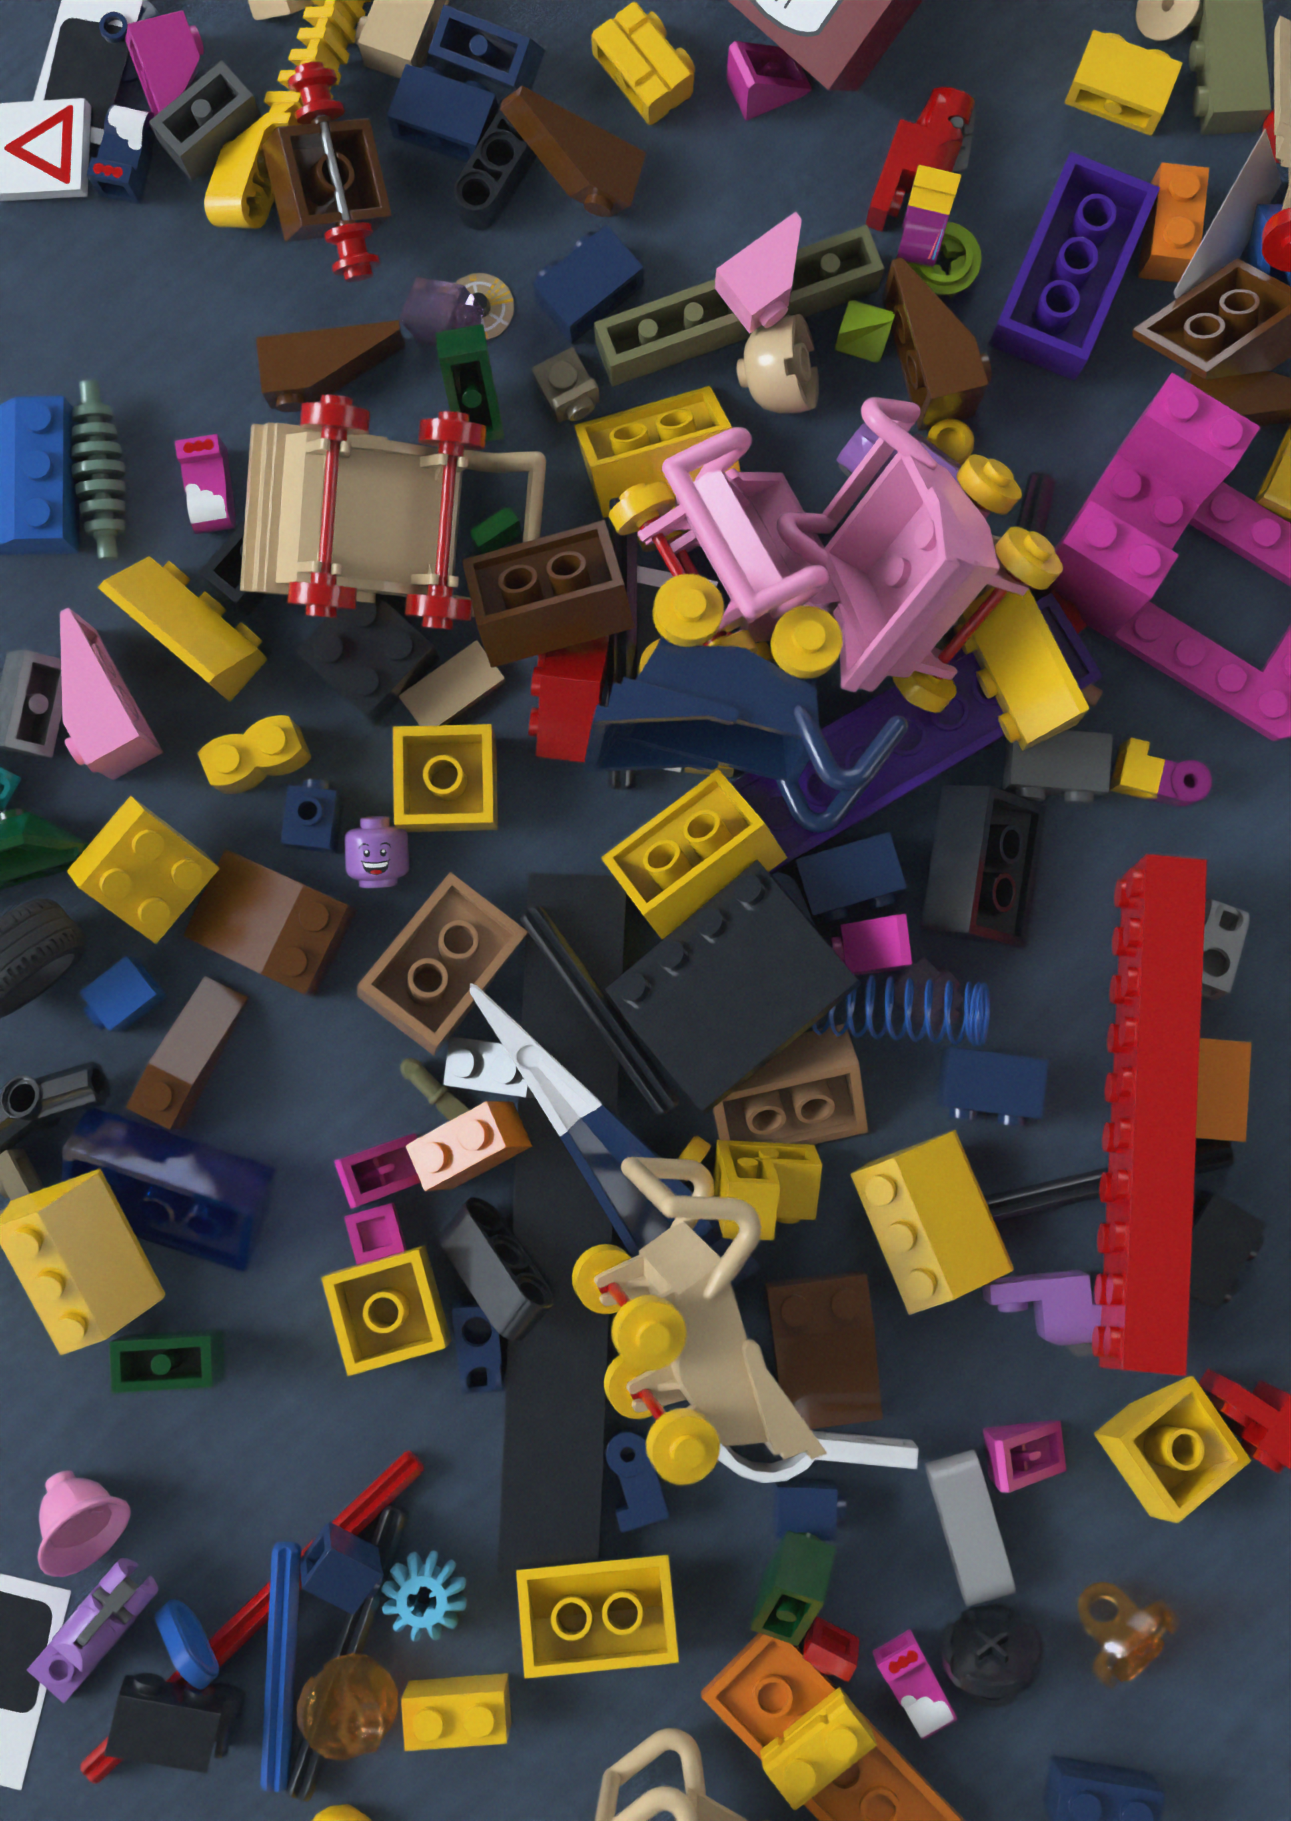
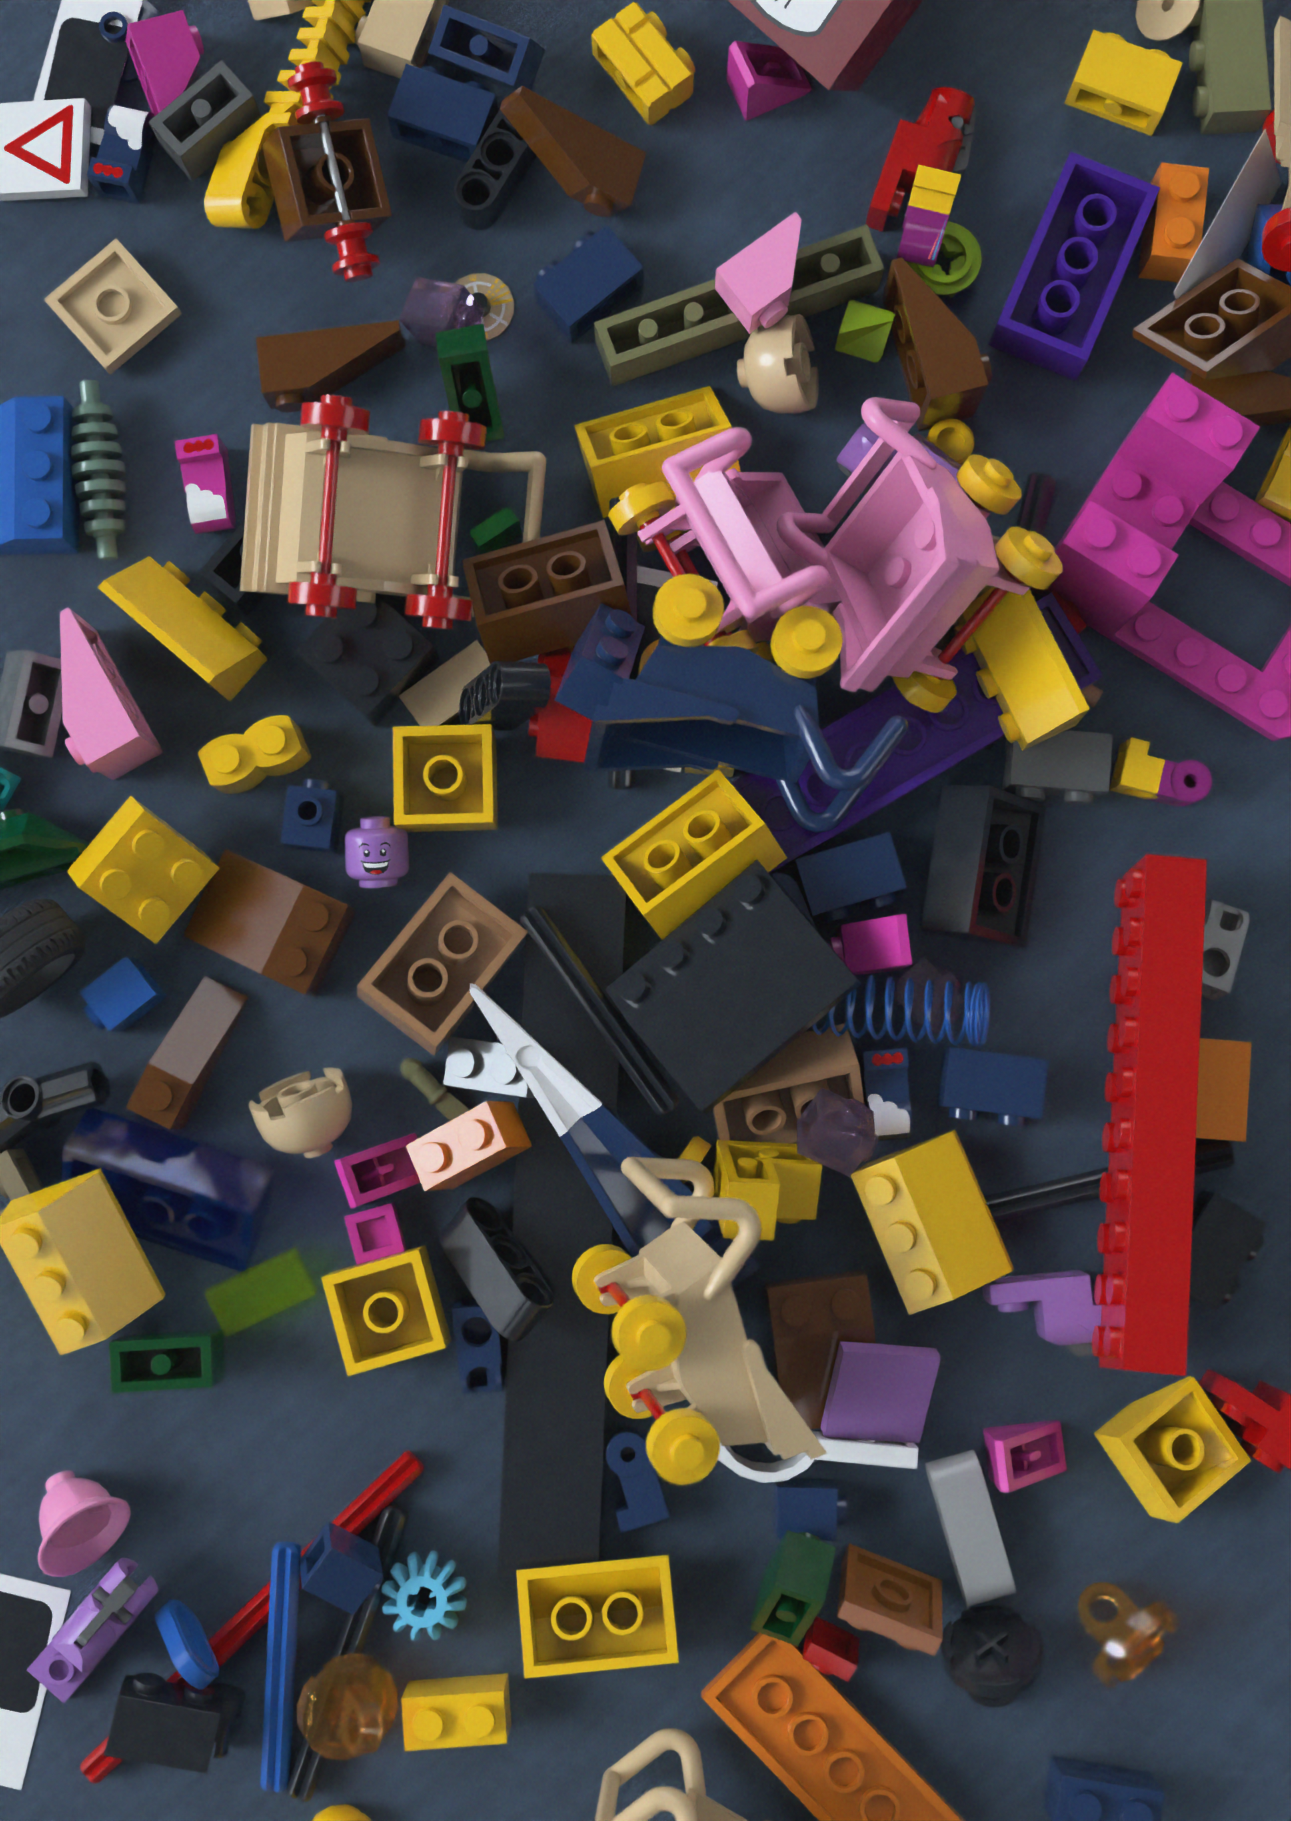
dark tan bracket [531,347,600,423] -> none
yellow brick [760,1687,877,1811] -> none
dark pink leg [872,1629,958,1740] -> none
none -> tan plate [44,238,182,375]
none -> clear neon green tile [204,1246,317,1337]
none -> tan cylinder [248,1067,352,1158]
none -> black beam [459,661,551,731]
none -> dark blue brick [555,603,645,721]
none -> clear purple brick [797,1088,878,1177]
none -> medium lavender tile [820,1341,941,1443]
none -> dark orange hinge [837,1543,943,1656]
none -> dark blue leg [858,1047,912,1142]

